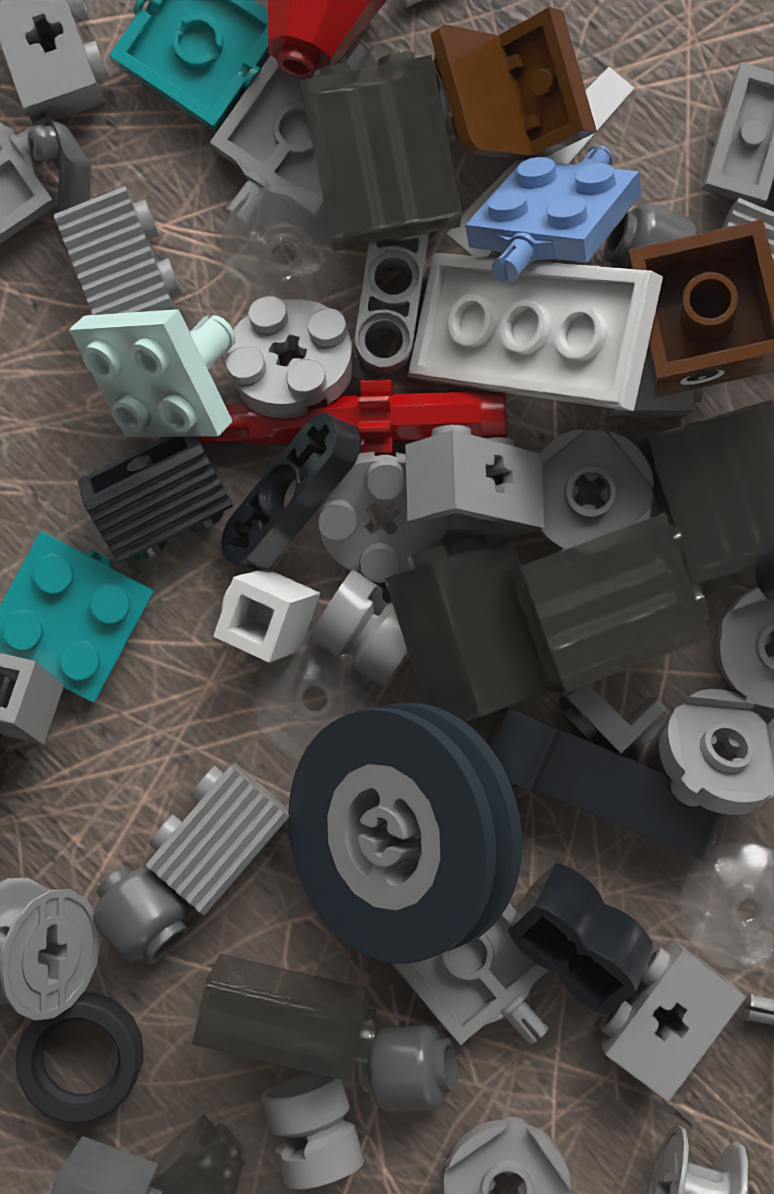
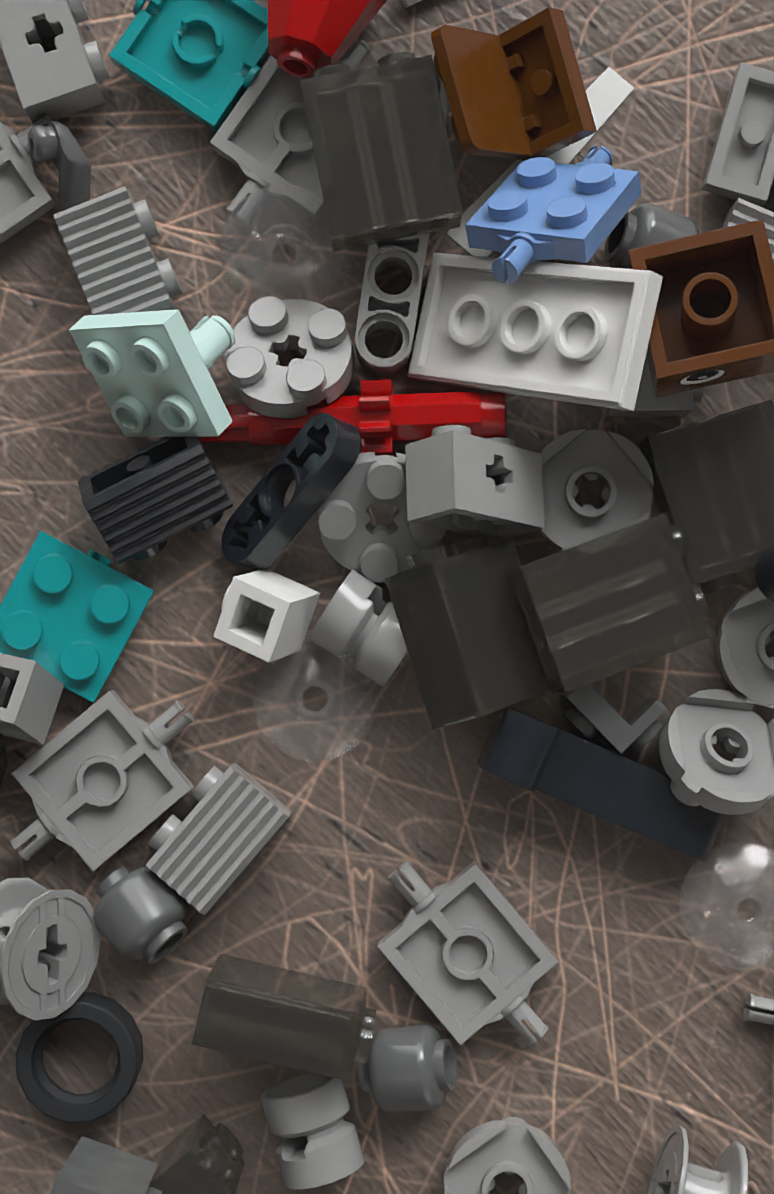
black wheel [288,702,522,964] -> none
black brick [508,863,653,1015] -> none
light grey brick [598,939,746,1102] -> none
none -> light grey plate [10,690,195,871]

